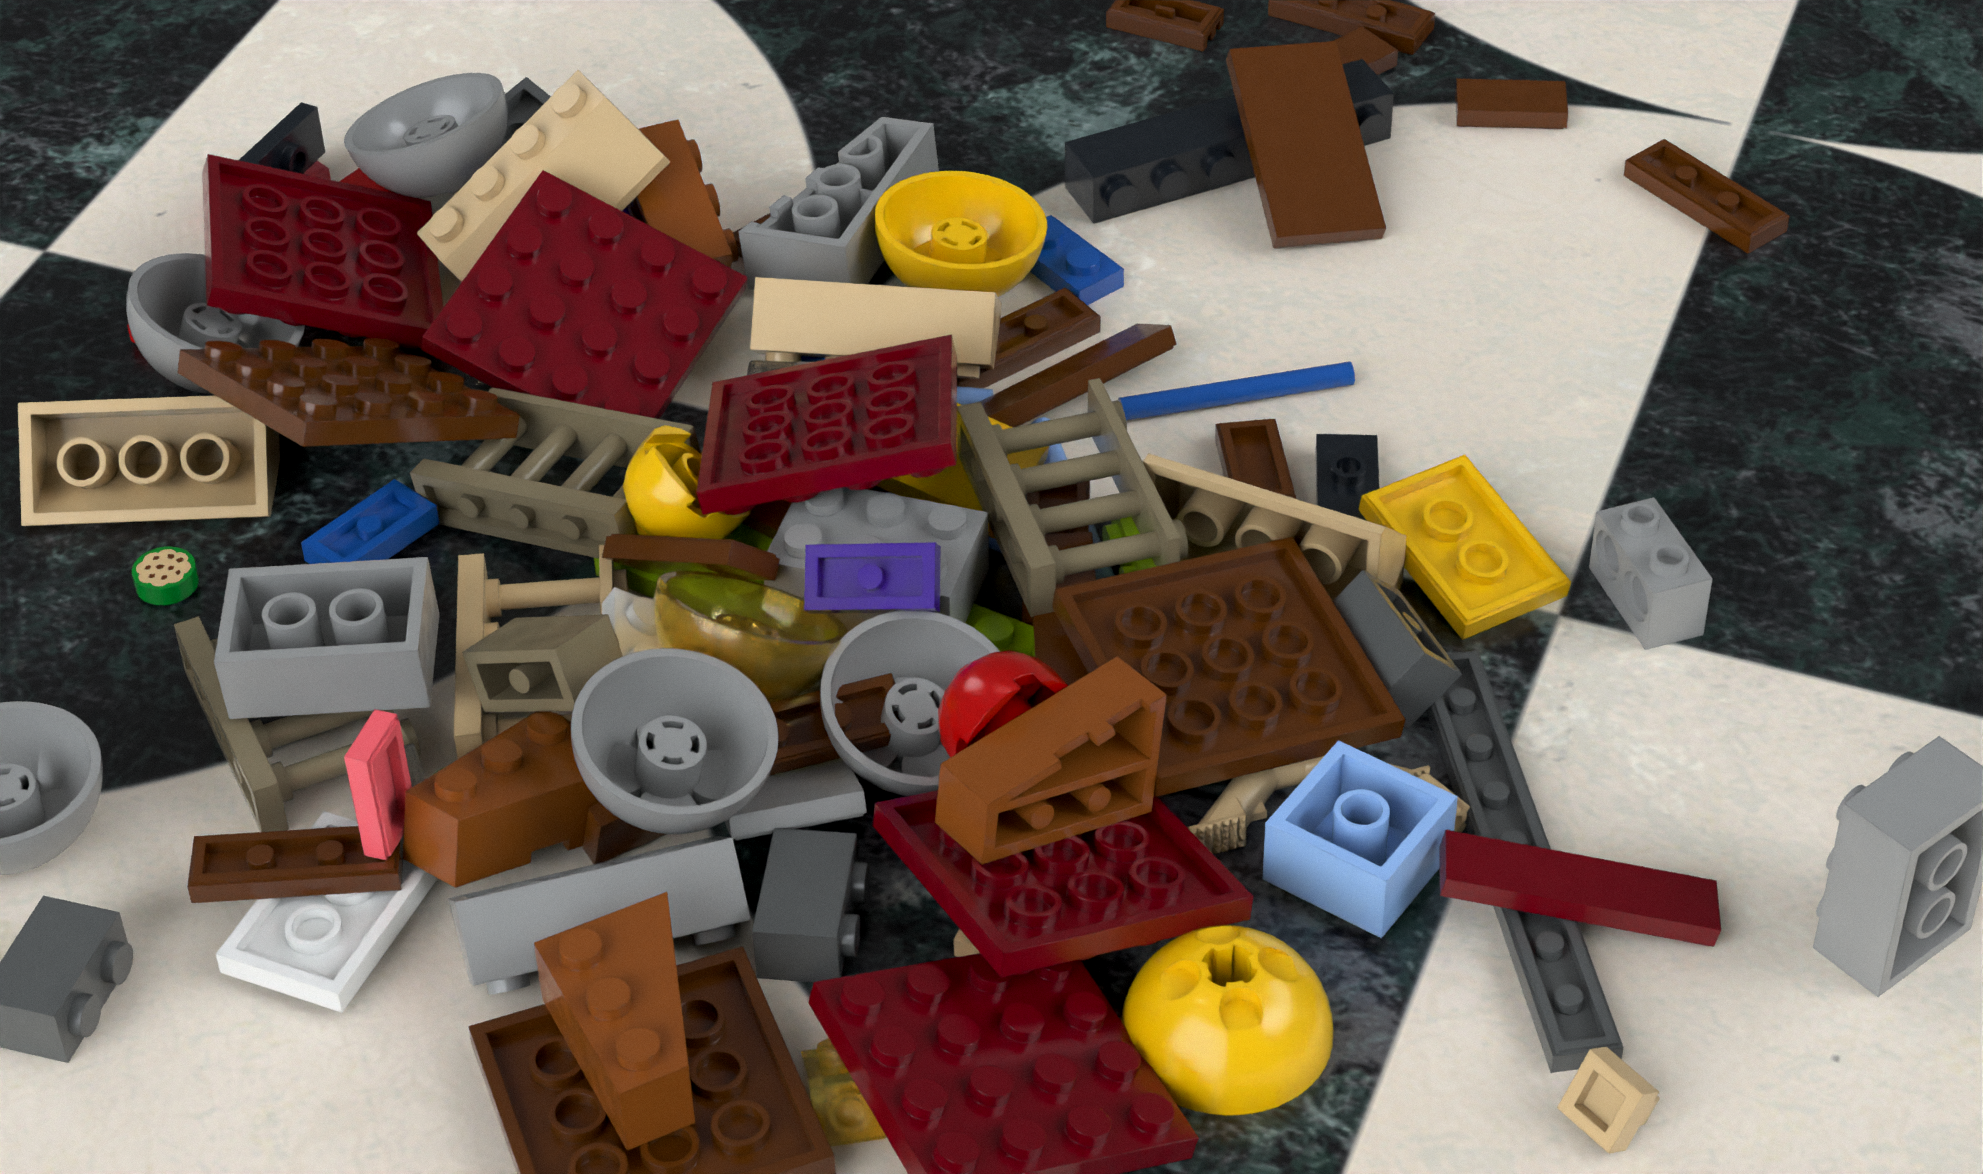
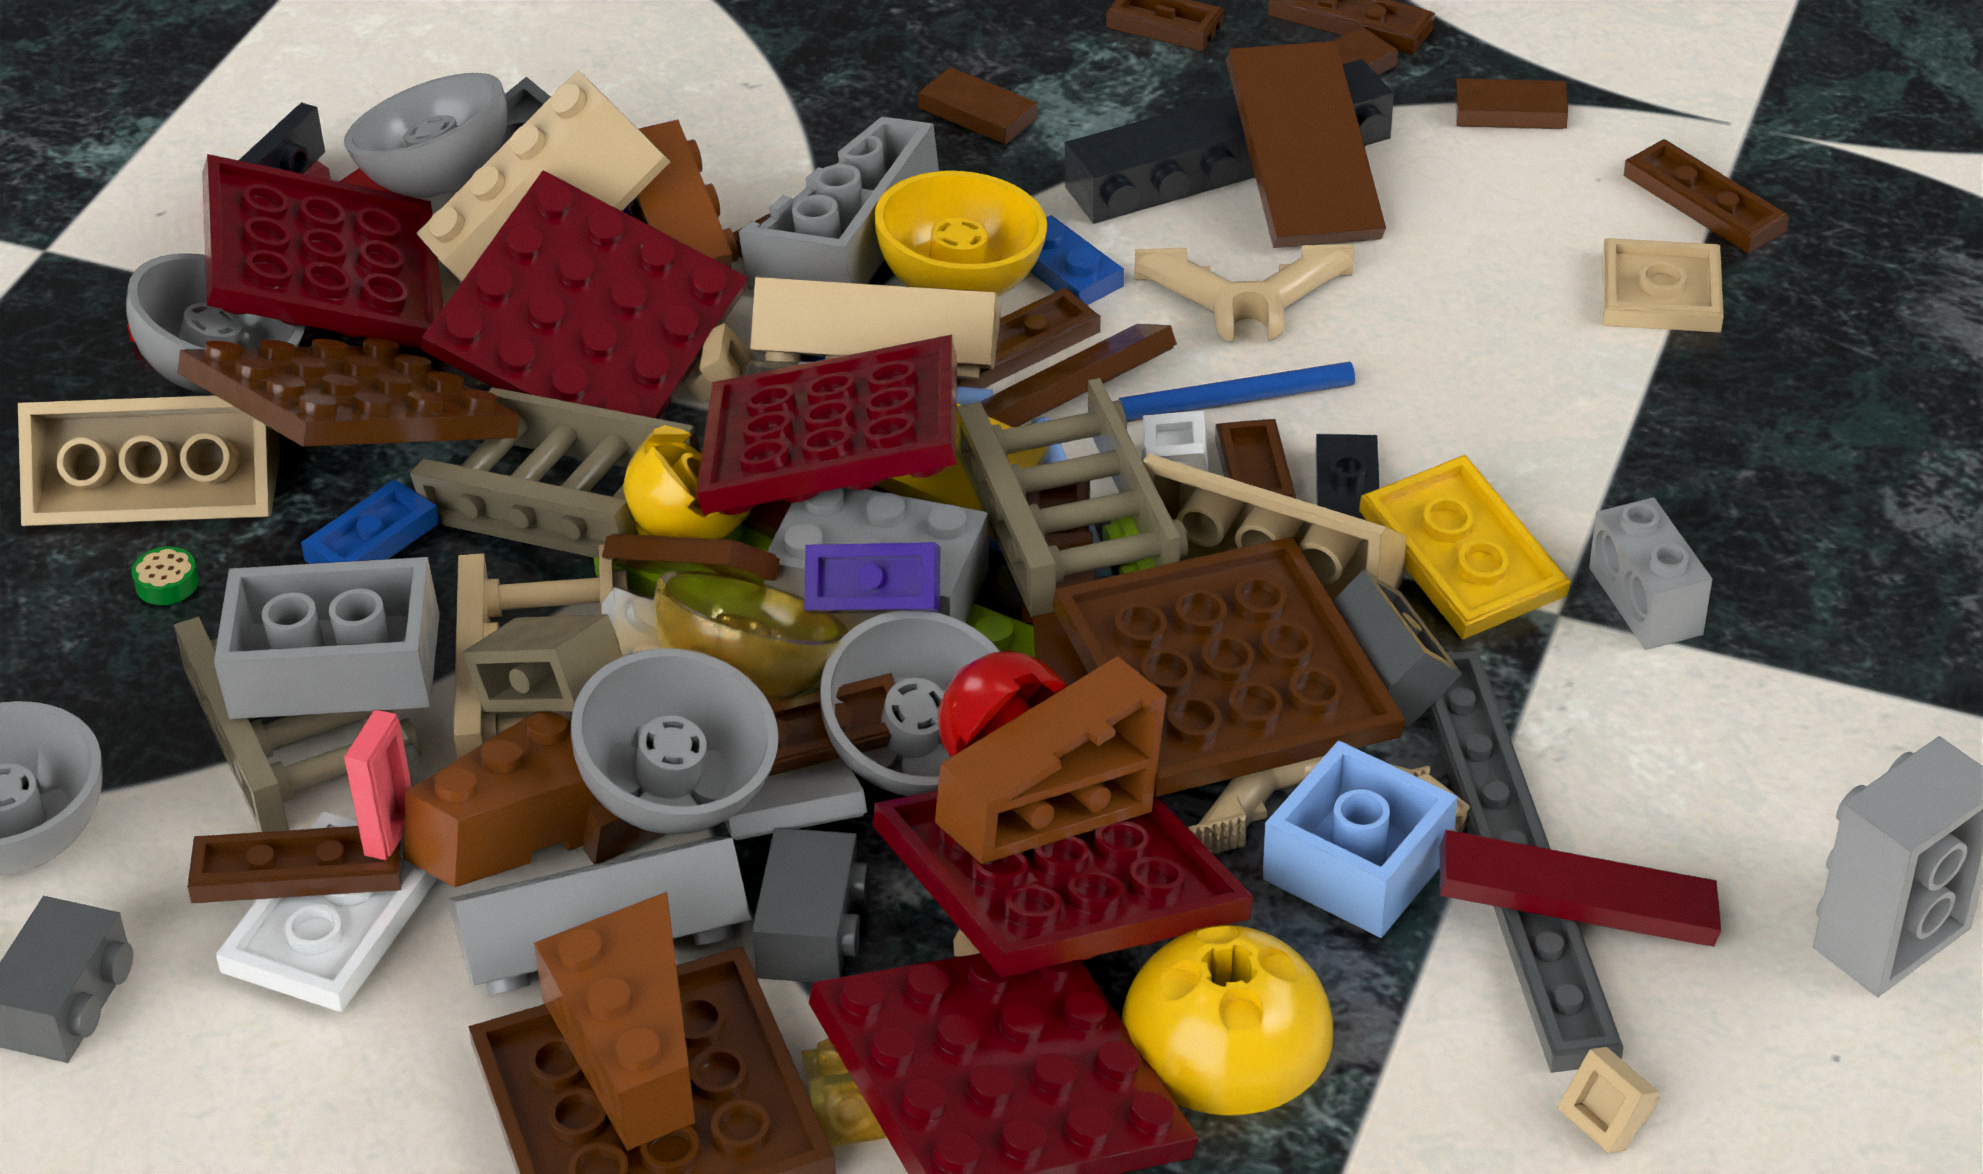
none -> tan tile [687,323,759,402]
none -> reddish brown tile [918,67,1038,145]
none -> tan piece [1134,244,1354,342]
none -> white bracket [1142,410,1208,472]
none -> tan tile [1602,238,1724,333]

